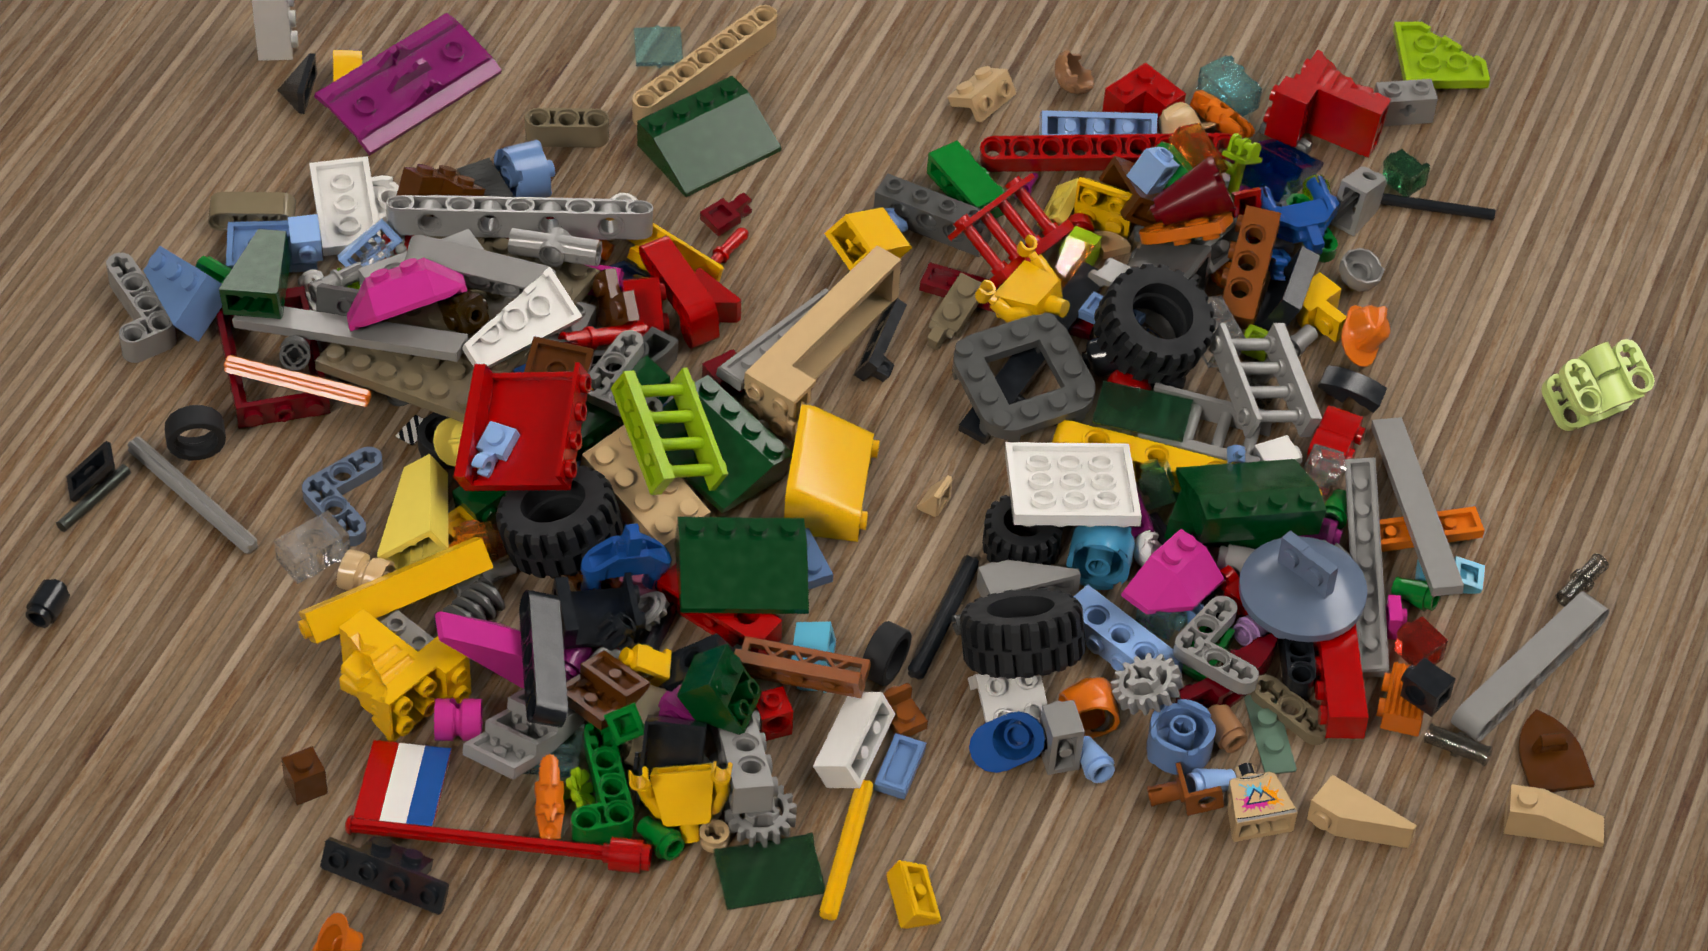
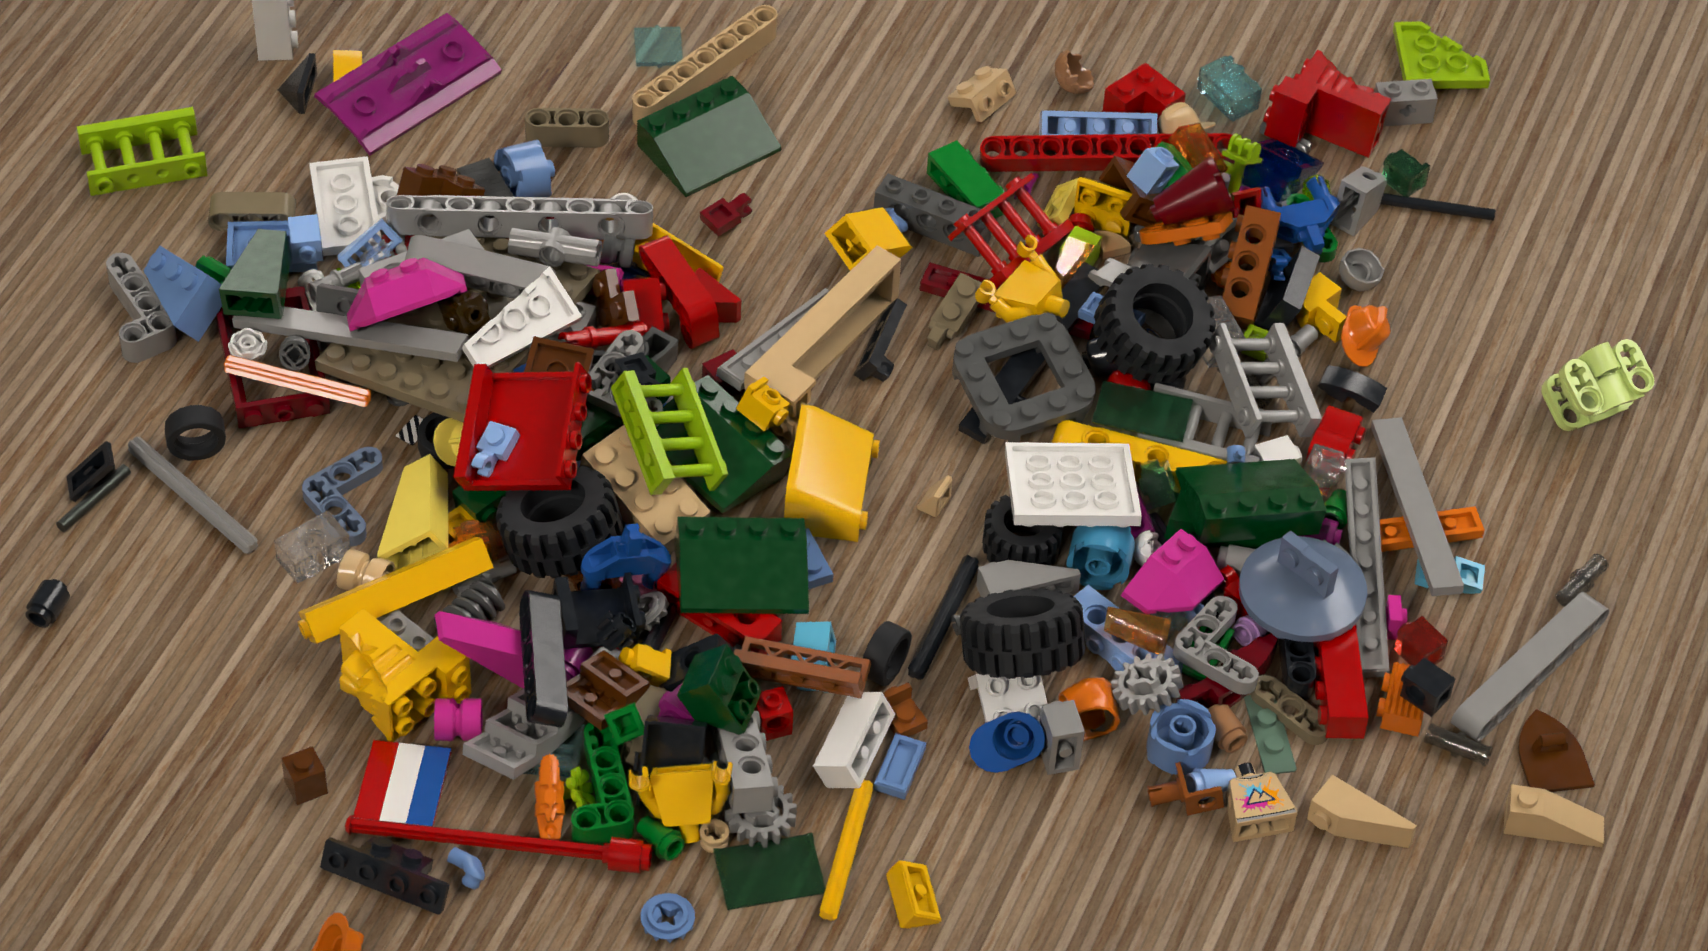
red piece [710,227,749,264] -> none
light blue cone [1080,736,1115,783] -> none
orange hinge [1190,90,1255,138] -> none
green cone [1391,576,1440,611] -> none
none -> lime fence [76,107,208,196]
none -> white plate [228,328,267,361]
none -> medium blue arm [447,847,485,890]
none -> dark grey wheel [601,234,635,268]
none -> black plate [614,352,660,398]
none -> medium blue gear [641,893,695,943]
none -> yellow brick [736,376,790,431]
none -> clear orange slope [1104,607,1171,656]

